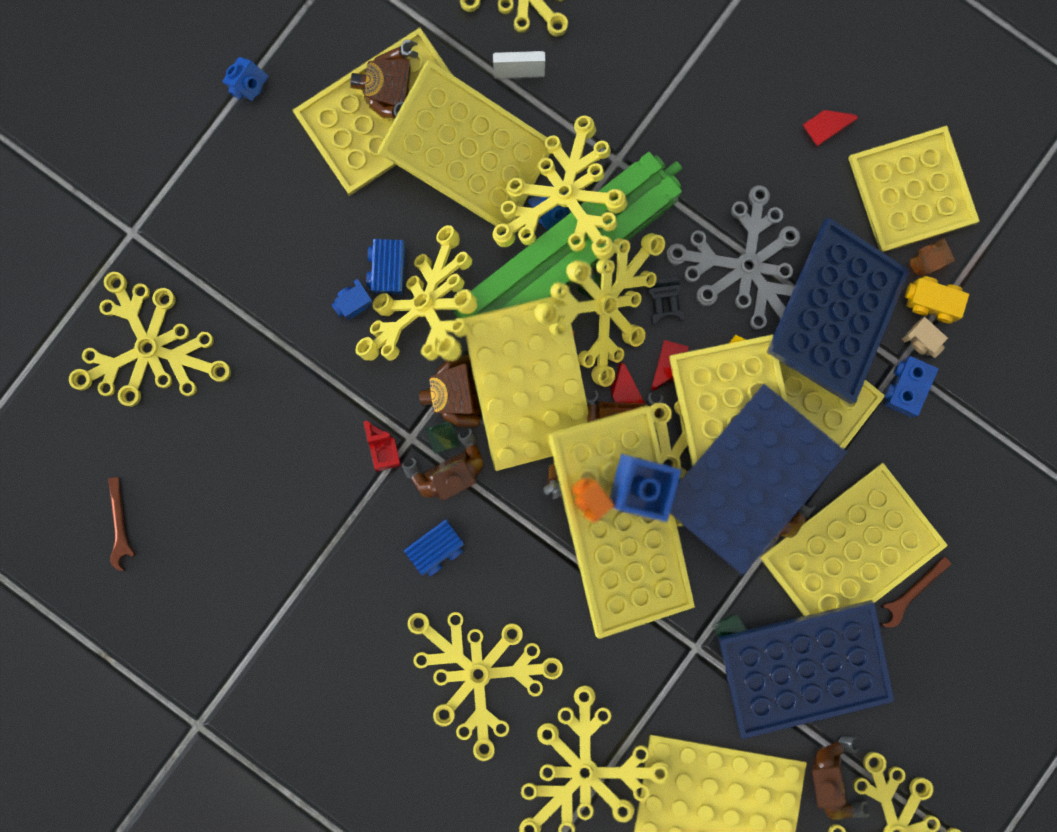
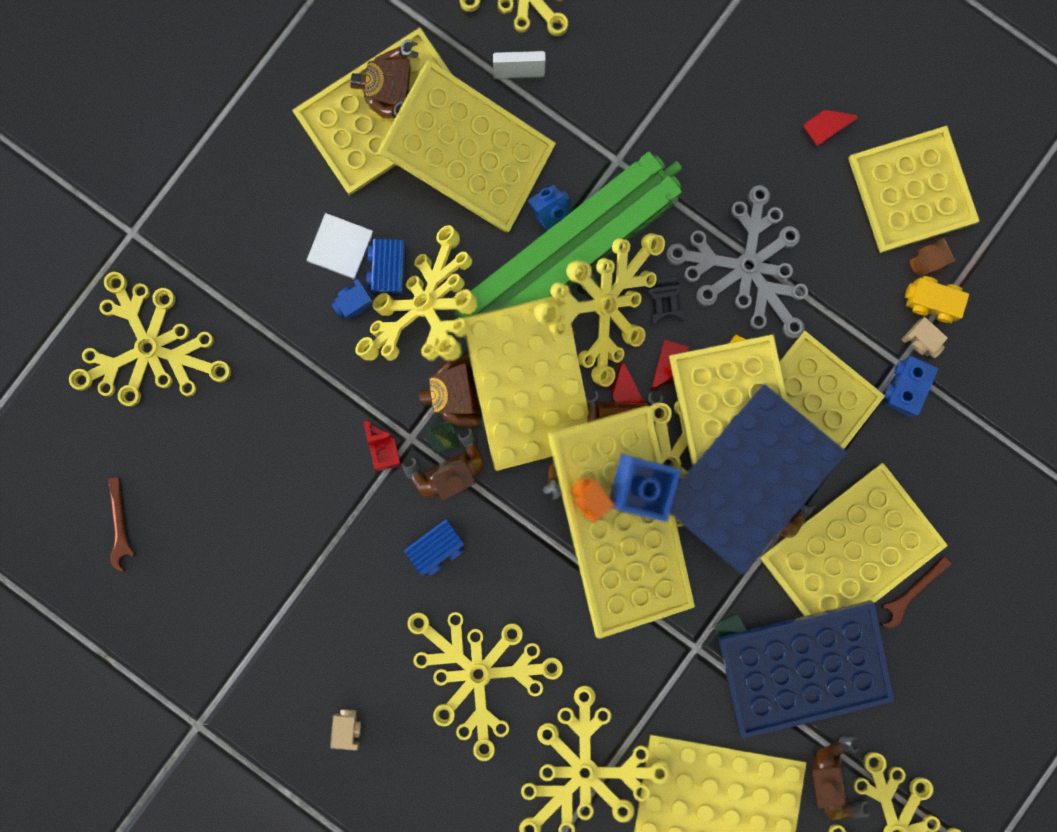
blue brick [222,57,269,101] -> none
light yellow plant [493,116,627,260] -> none
dark blue plate [766,218,910,404] -> none
none -> white tile [307,213,374,279]
none -> tan brick [330,709,361,750]

